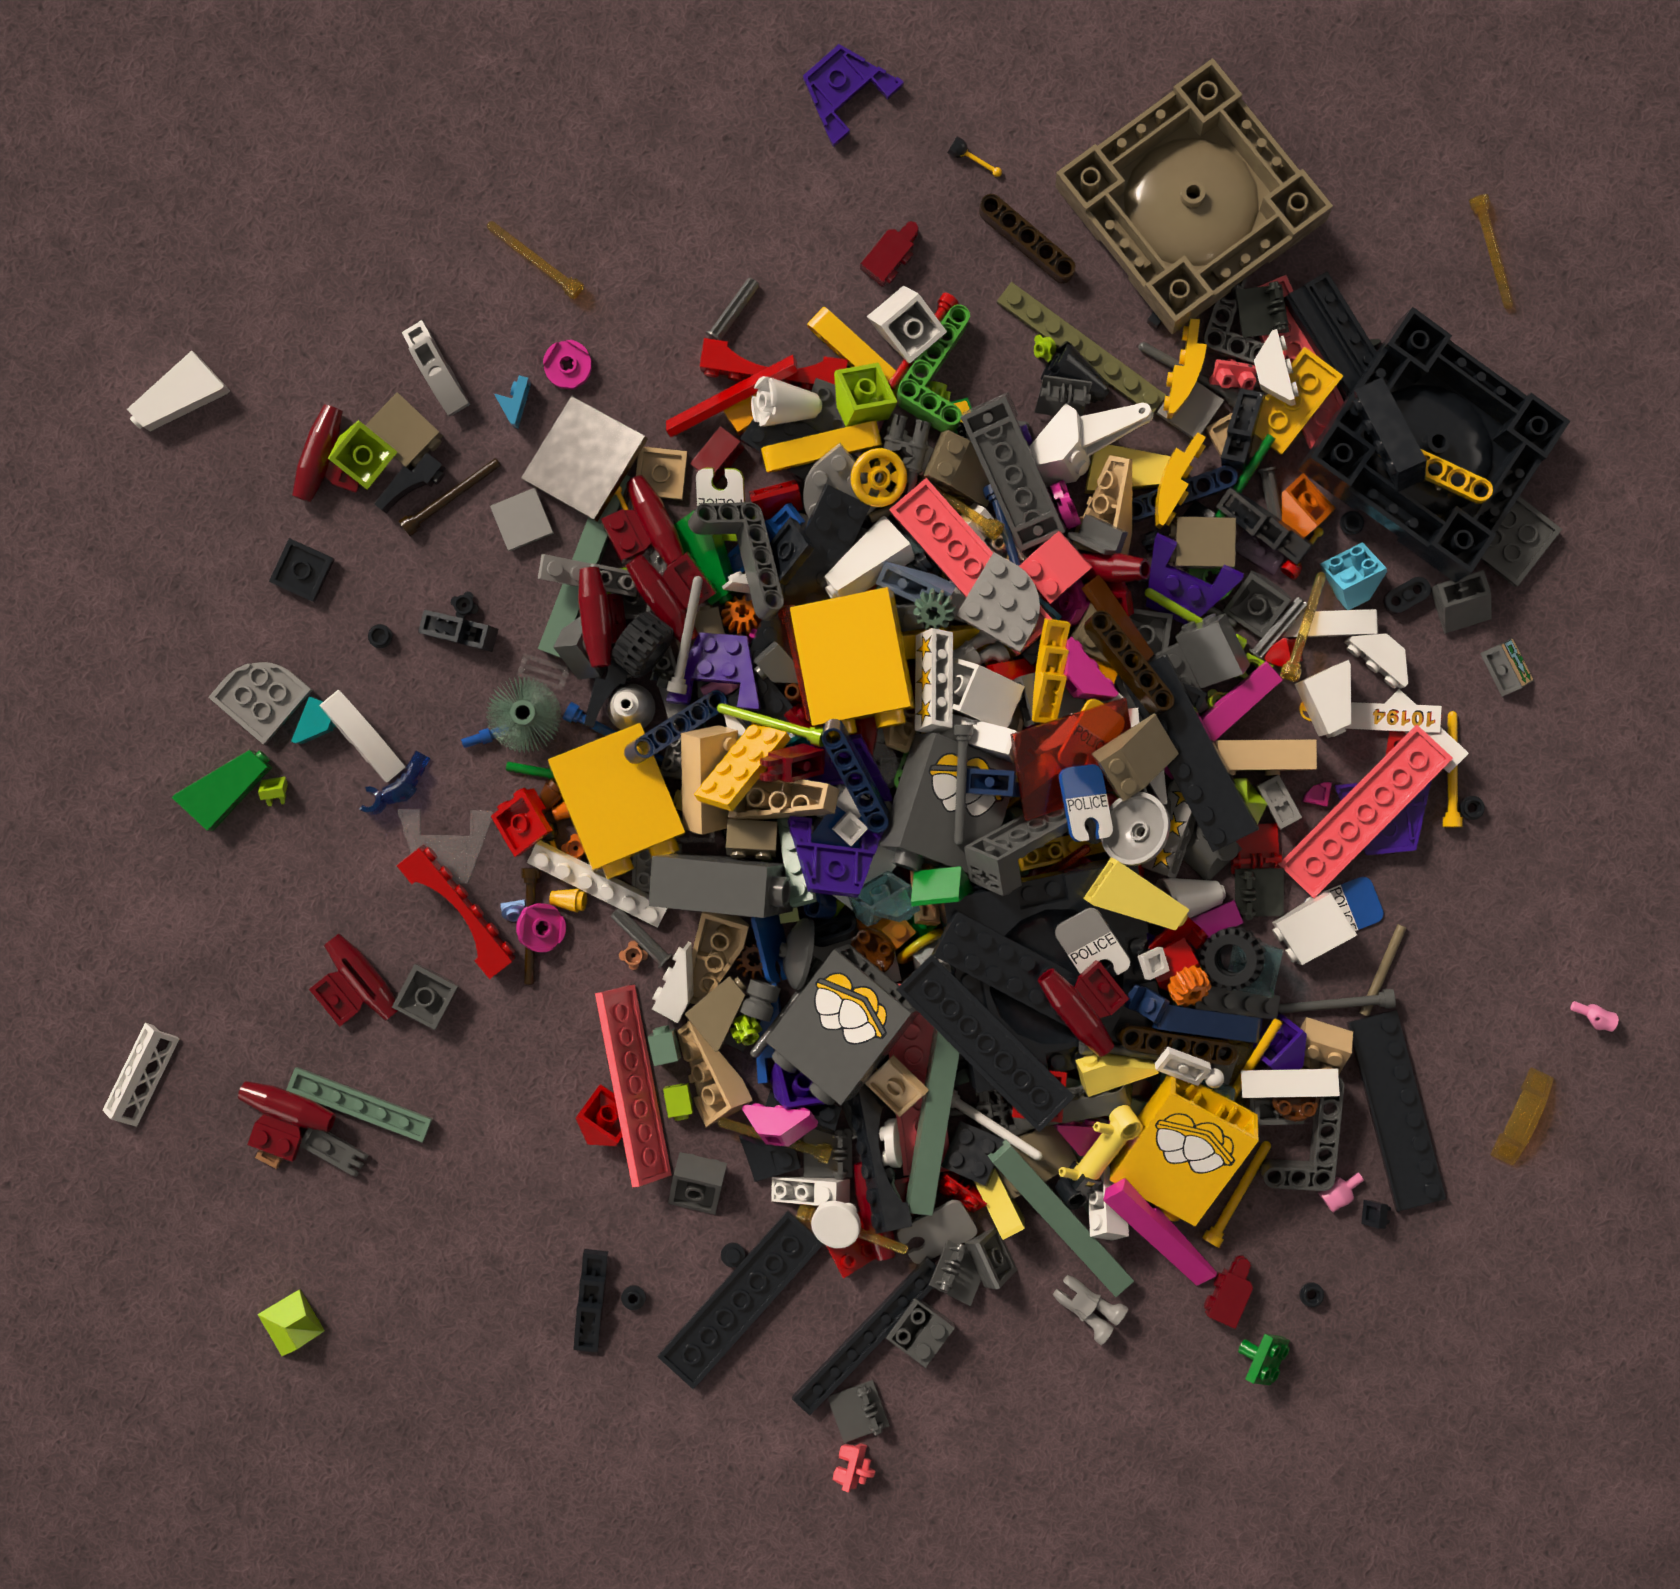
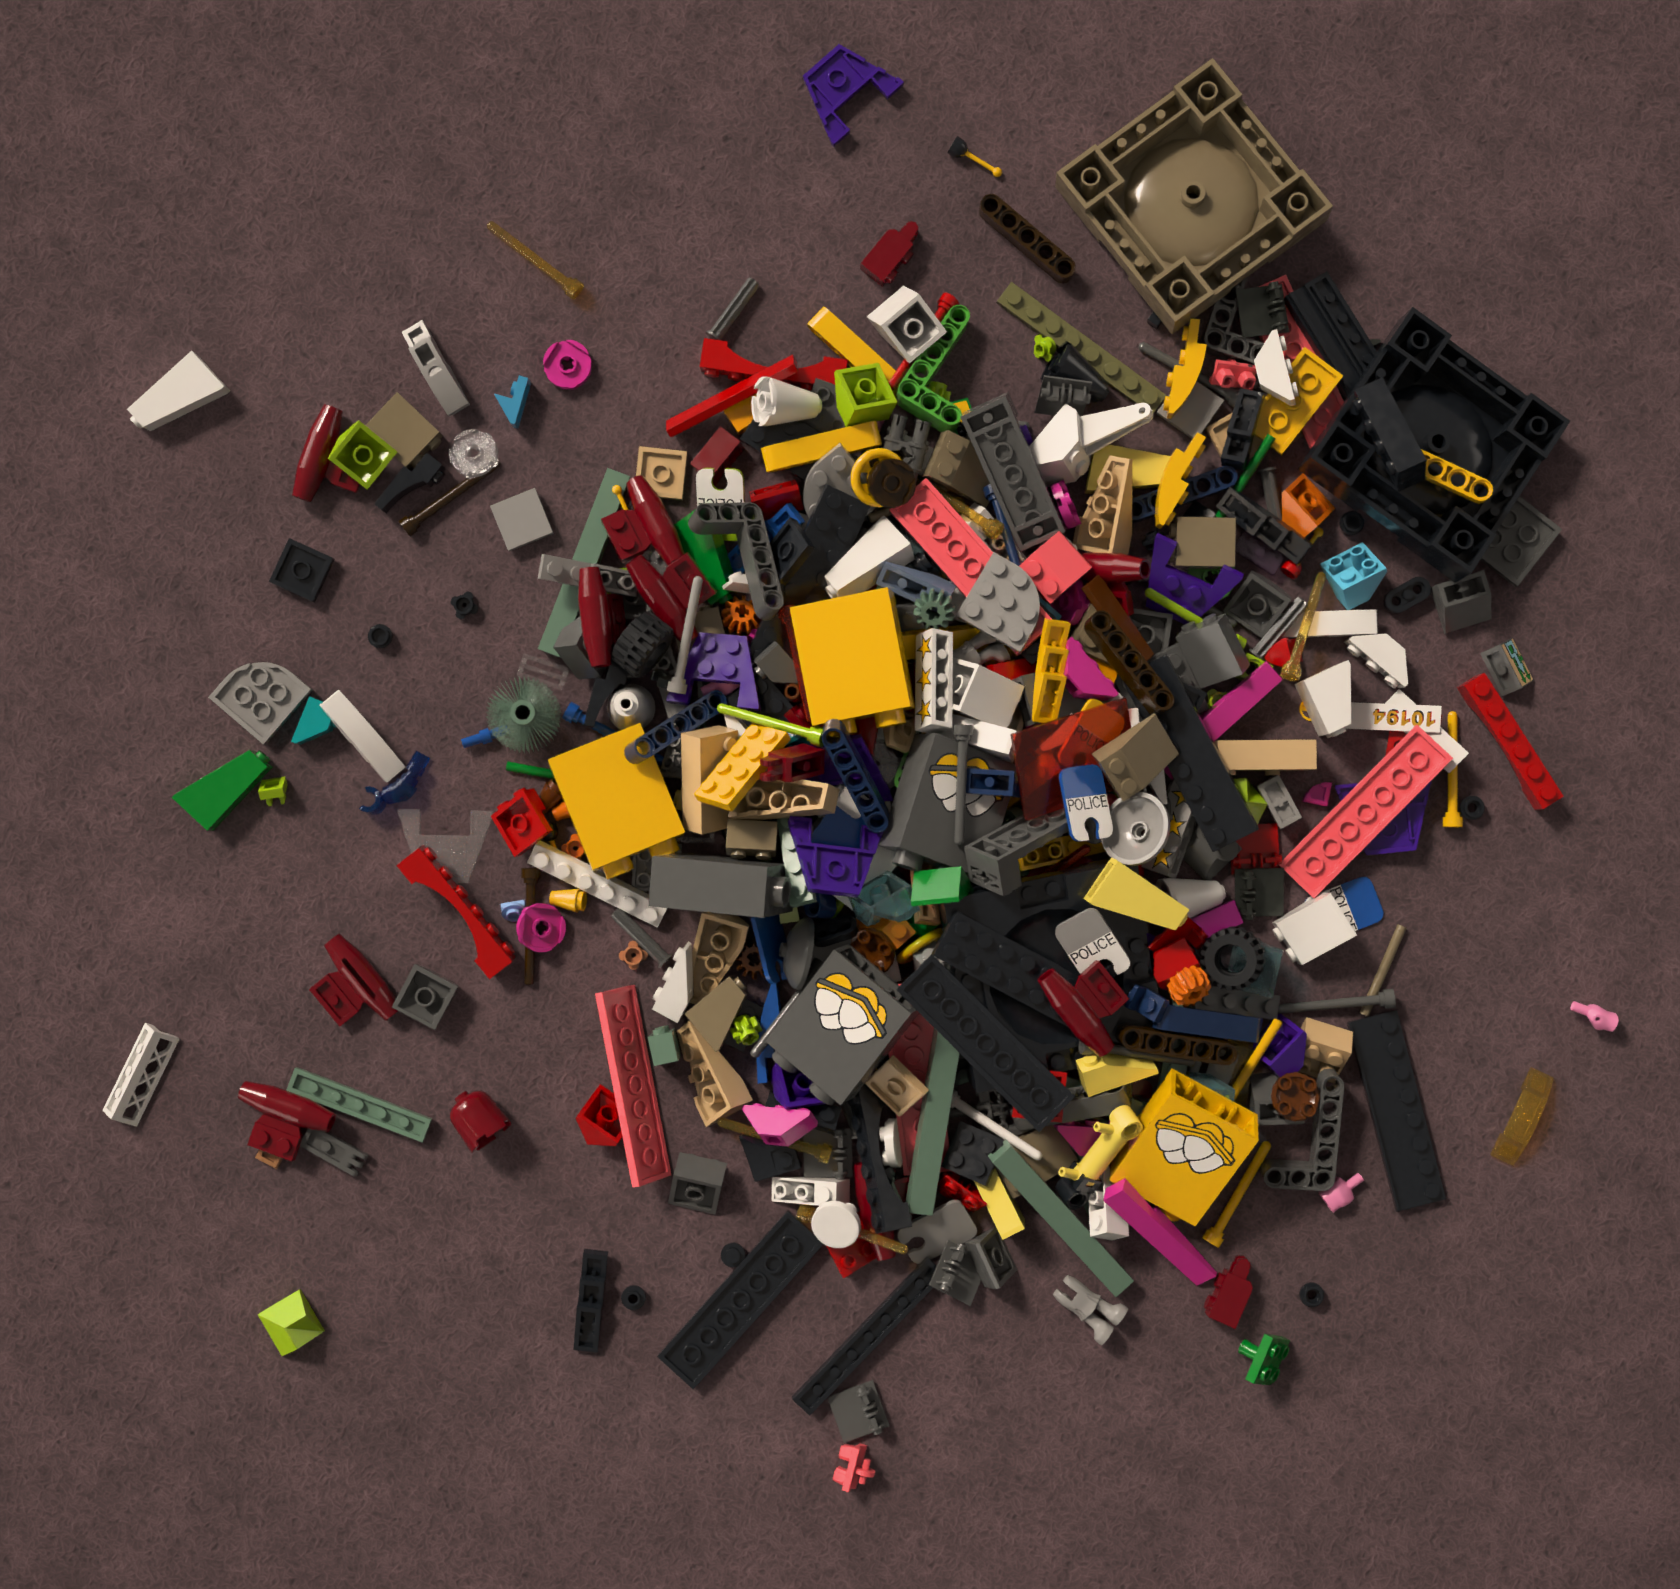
black slope [418,610,499,652] -> none
tile [521,396,648,522] -> none
lime brick [663,1082,694,1121] -> none
dark grey wheel [740,979,781,1022] -> none
white tile [832,811,868,846] -> none
dark grey slope [886,1298,955,1368] -> none
dark grey panel [1067,514,1128,555] -> none
white tile [1138,947,1170,980] -> none
white plate [1155,1047,1224,1088] -> none
white sticker [1241,1069,1340,1098] -> none
black tile [1361,1200,1391,1229] -> none
clear yellow piece [1469,194,1513,309] -> none
none -> clear plate [449,429,499,479]
none -> dark red cylinder [450,1091,512,1153]
none -> dark brown tile [867,458,916,508]
none -> red arch [1457,673,1564,810]

